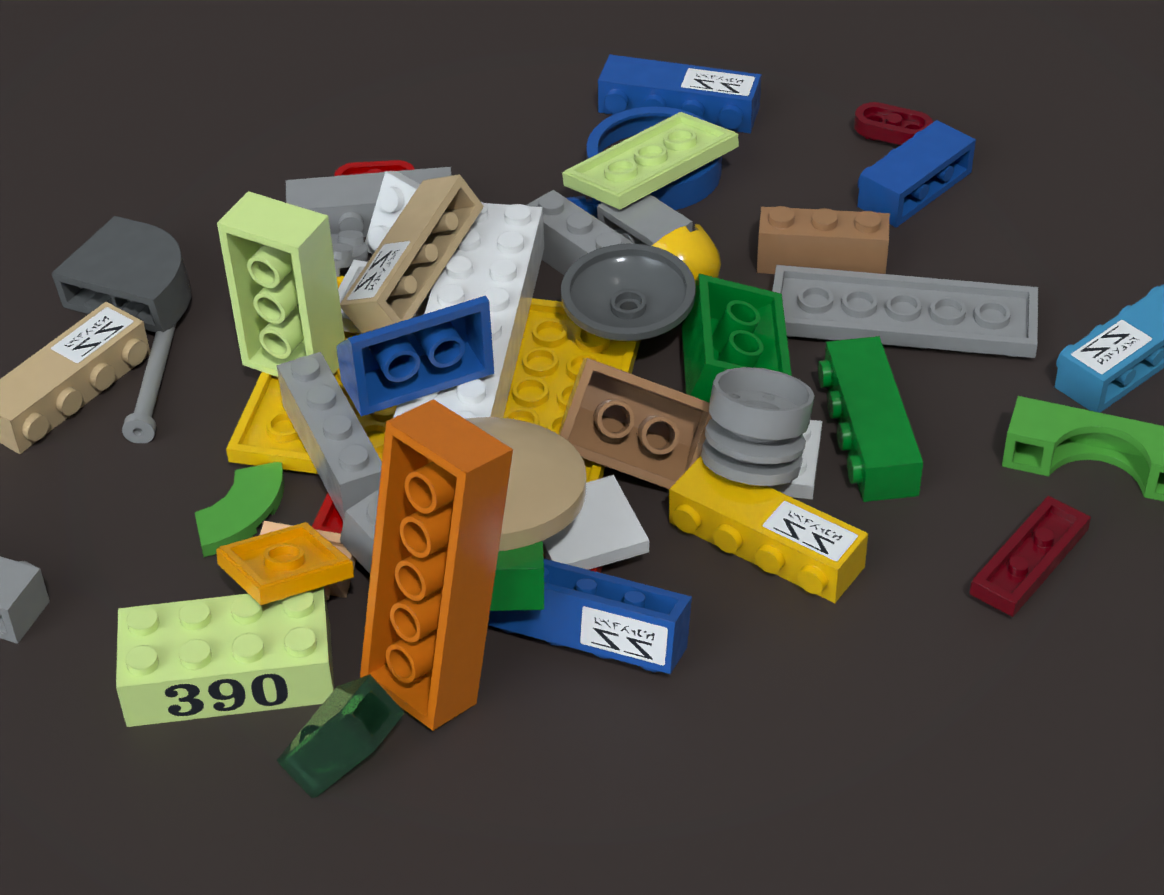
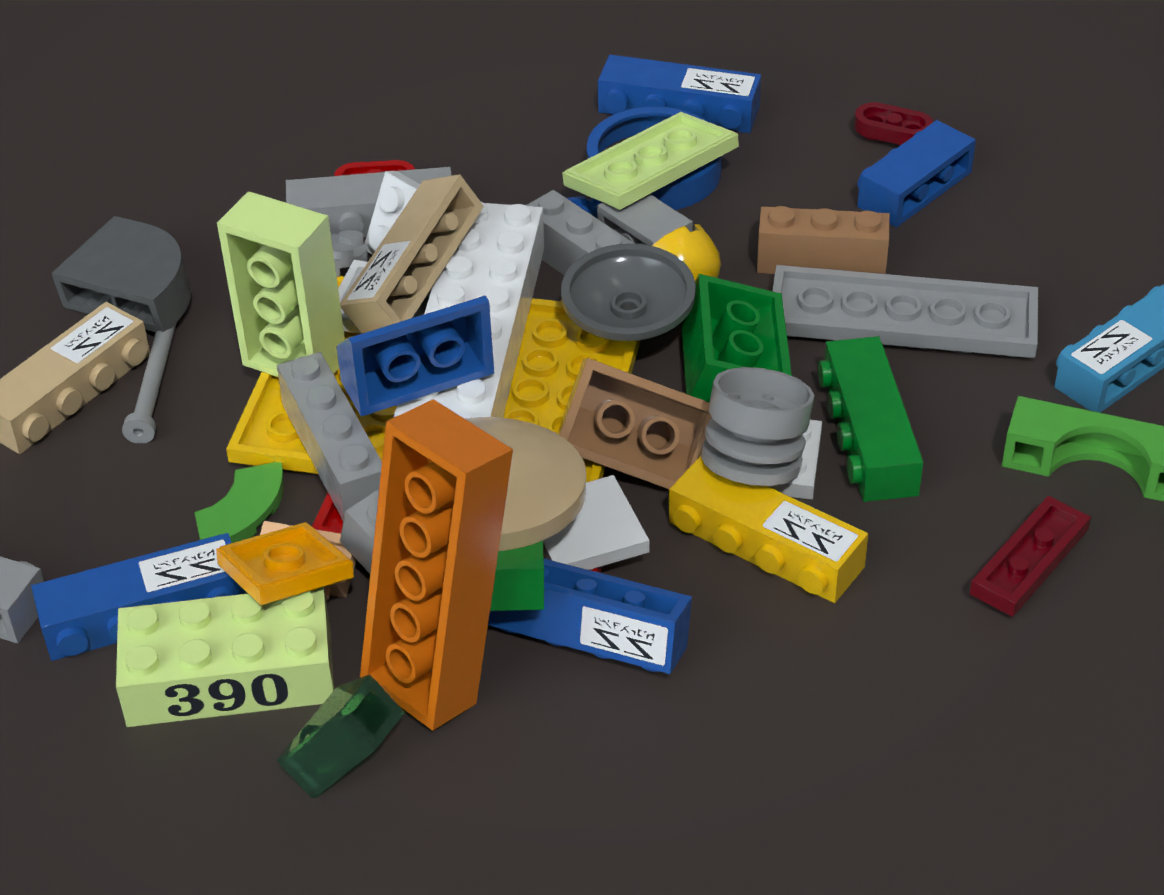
none -> blue brick [31,533,246,661]

